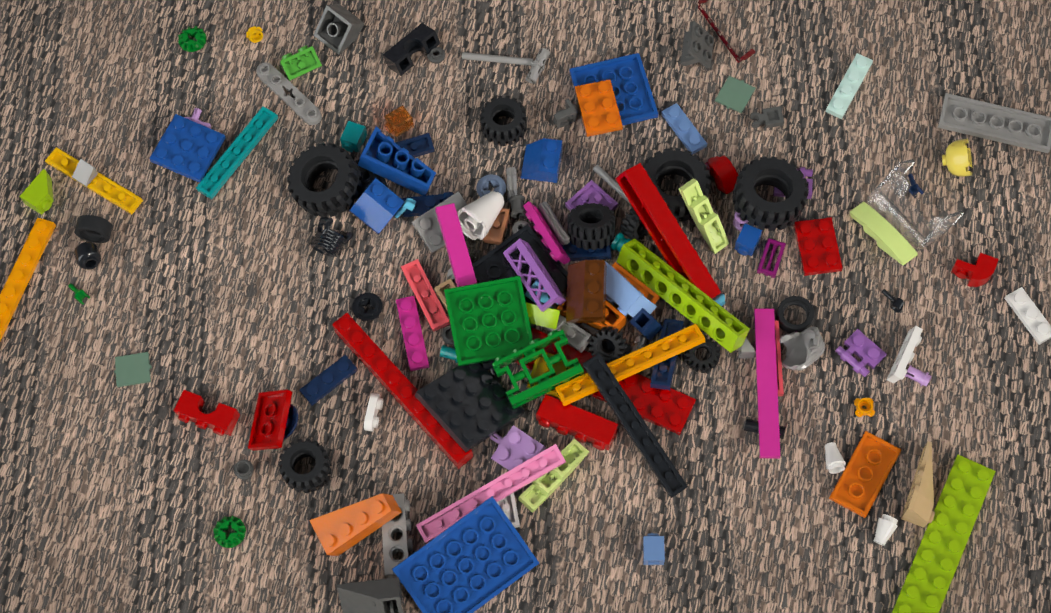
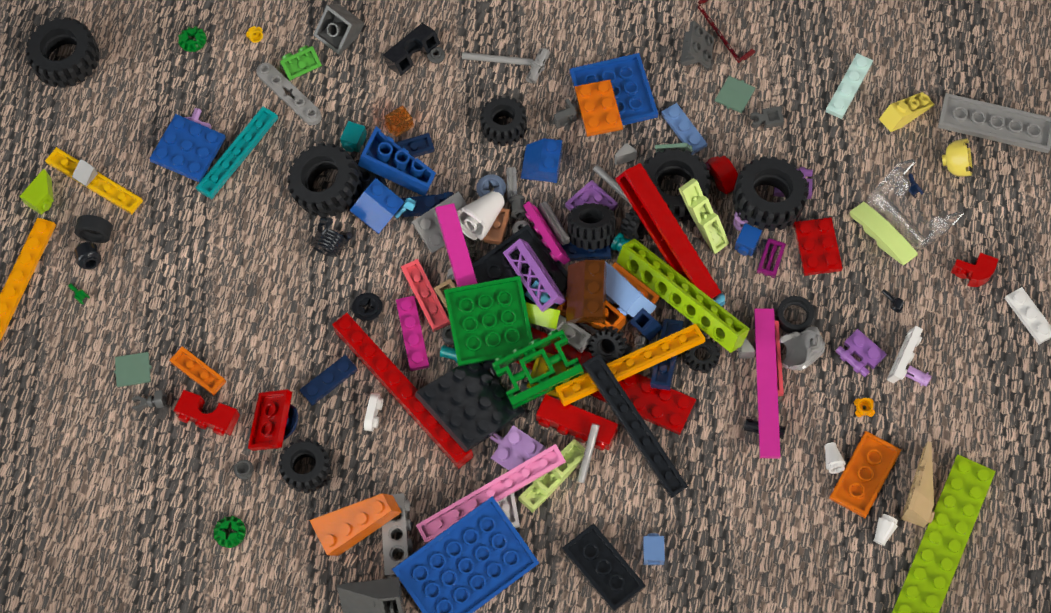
none -> black tyre [25,17,100,88]
none -> dark grey piece [132,390,167,411]
none -> orange plate [169,346,226,396]
none -> black plate [562,523,646,613]
none -> light grey bar [577,423,600,483]
none -> light grey slope [614,143,637,165]
none -> sand green piece [655,143,693,153]
none -> light yellow slope [879,92,935,132]

